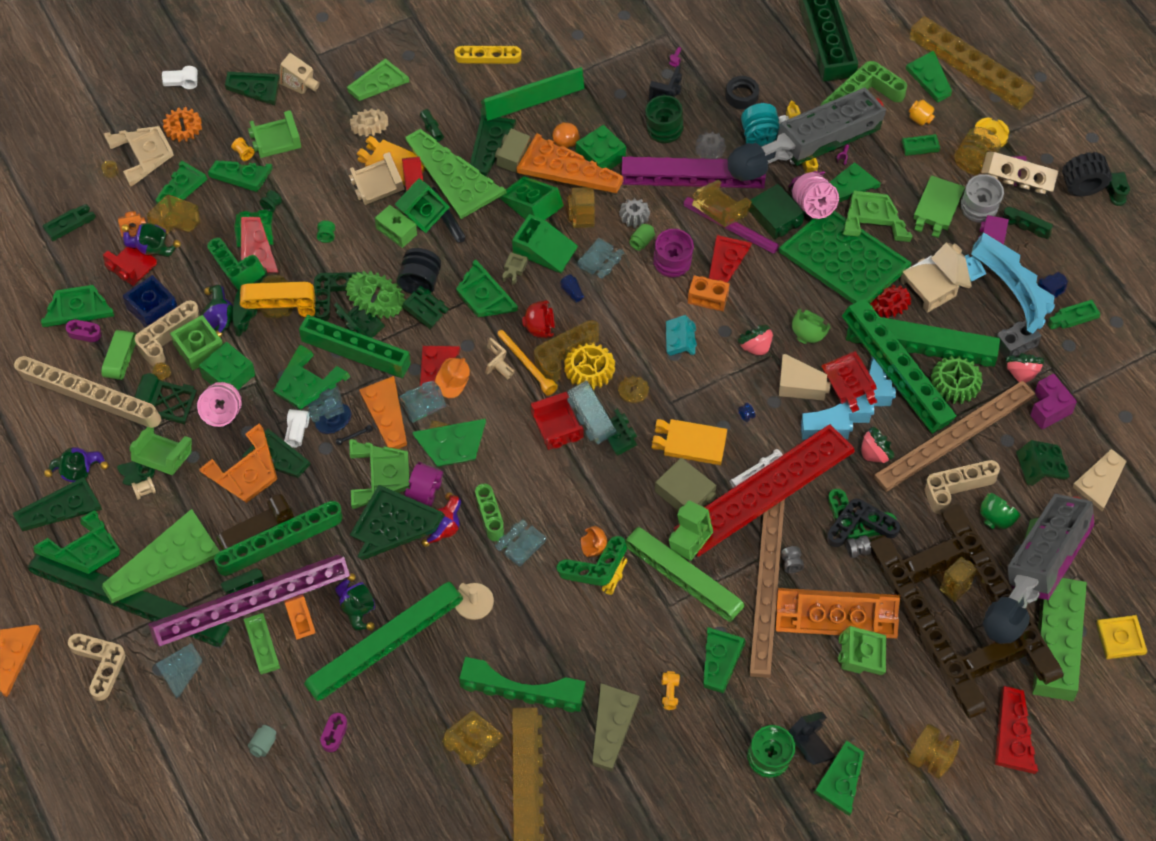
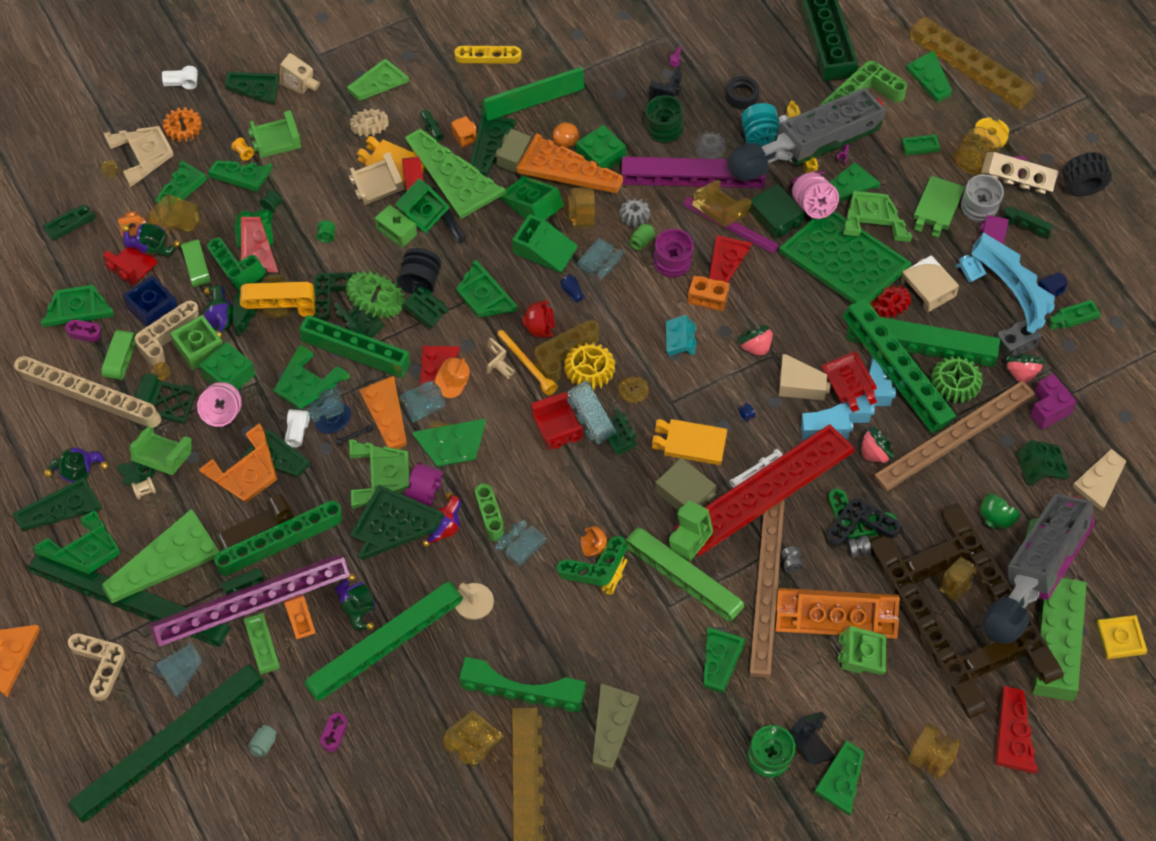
olive plate [503,253,528,285] -> none
light orange bar [661,671,680,710] -> none
bright green cylinder [792,309,831,344] -> none
light orange head [908,100,935,126] -> none
tan beam [924,460,1000,515] -> none
tan slope [931,242,971,288] -> none
dark green piece [1105,172,1130,206] -> none
none -> dark green beam [68,665,265,823]
none -> bright green beam [181,239,211,288]
none -> orange brick [451,116,477,148]

